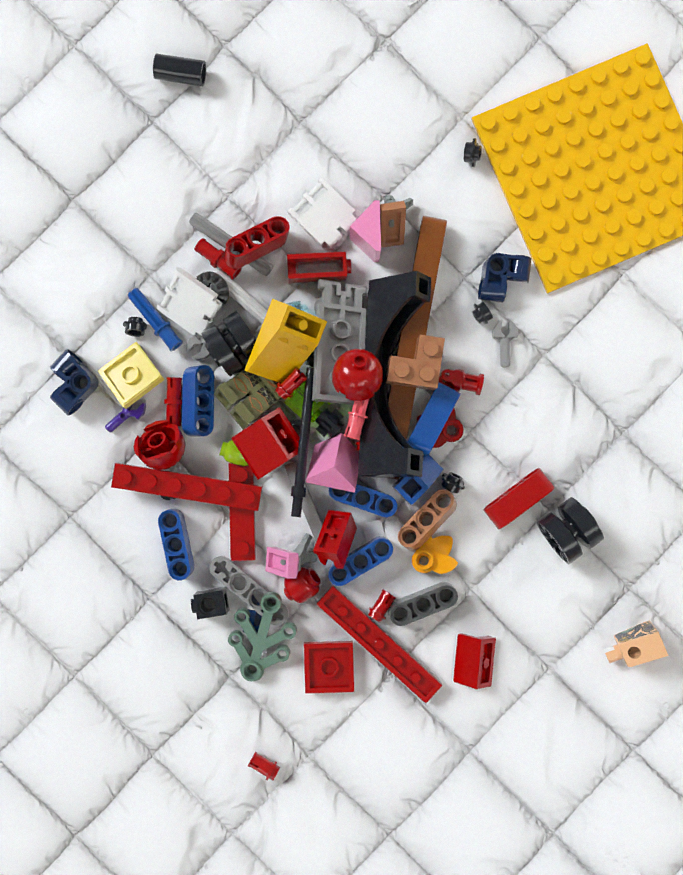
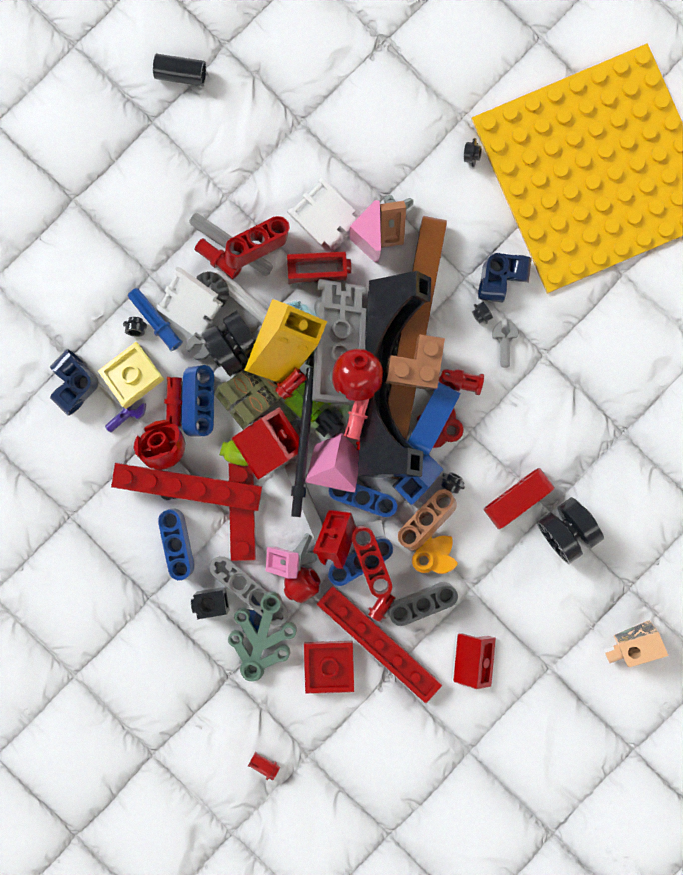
none -> red beam [352,525,392,598]

